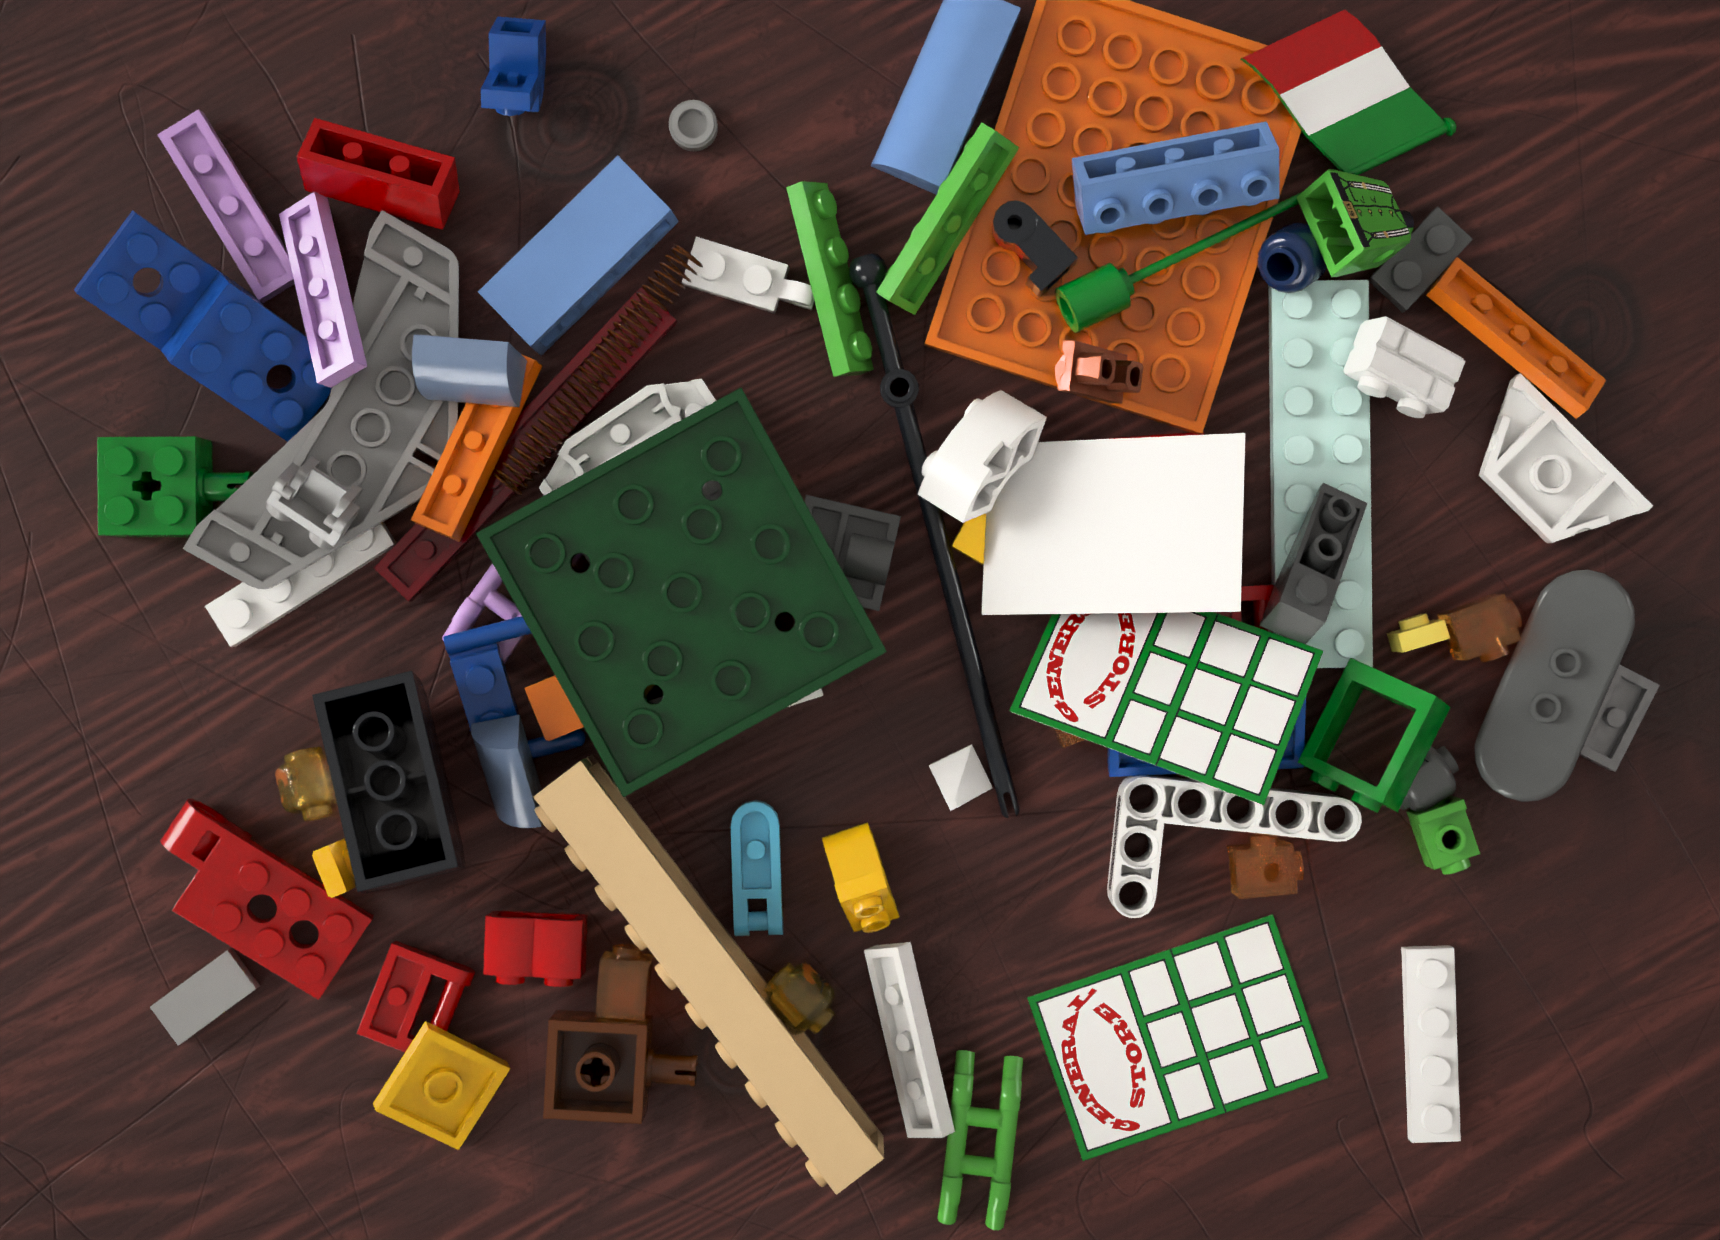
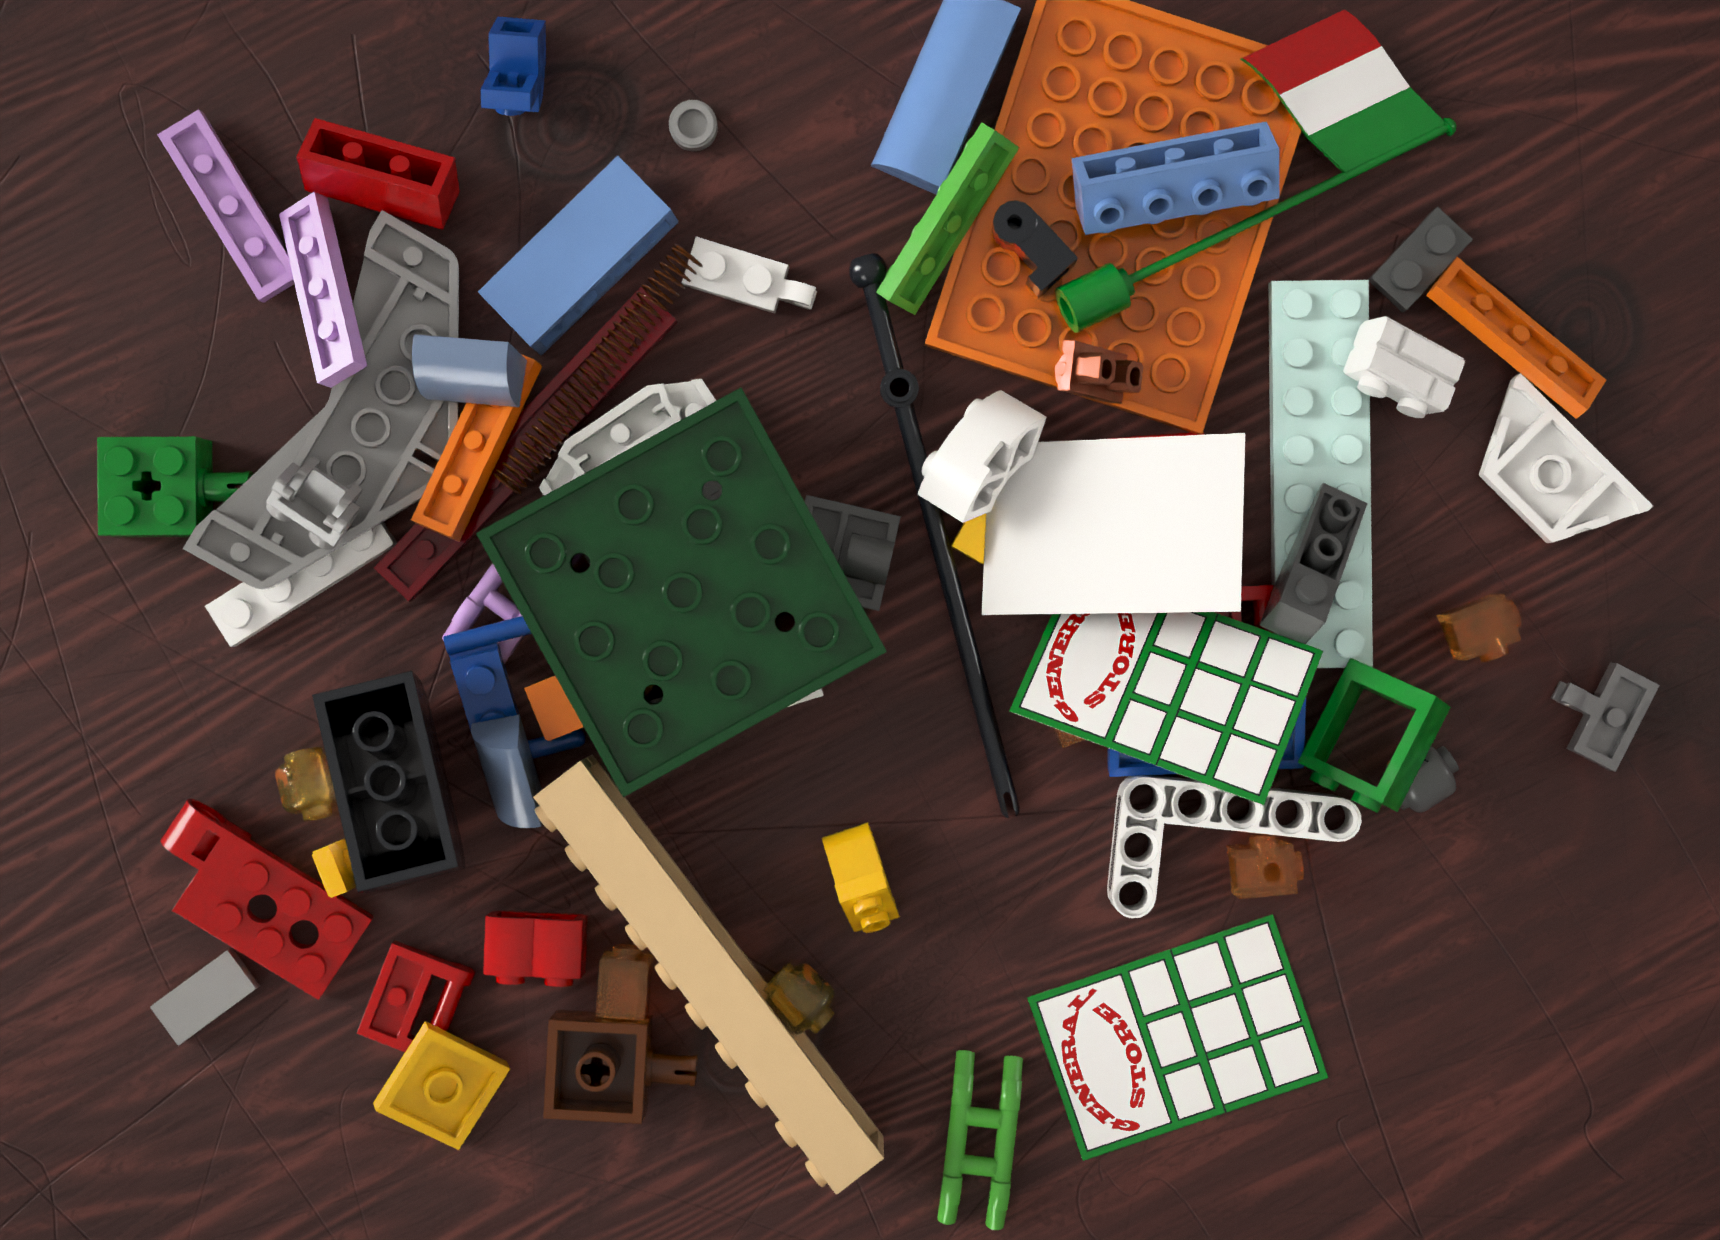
blue bracket [74,210,332,442] -> none
medium azure plate [730,800,783,936] -> none
bright green plate [786,181,874,377] -> none
white plate [864,942,955,1138] -> none
white slope [929,744,993,811] -> none
dark blue head [1257,223,1327,293] -> none
bright green torso [1296,169,1414,277] -> none
light yellow plate [1386,613,1450,653] -> none
white plate [1401,945,1461,1143] -> none
bright green brick [1406,795,1480,875] -> none
dark grey piece [1474,570,1635,802] -> none

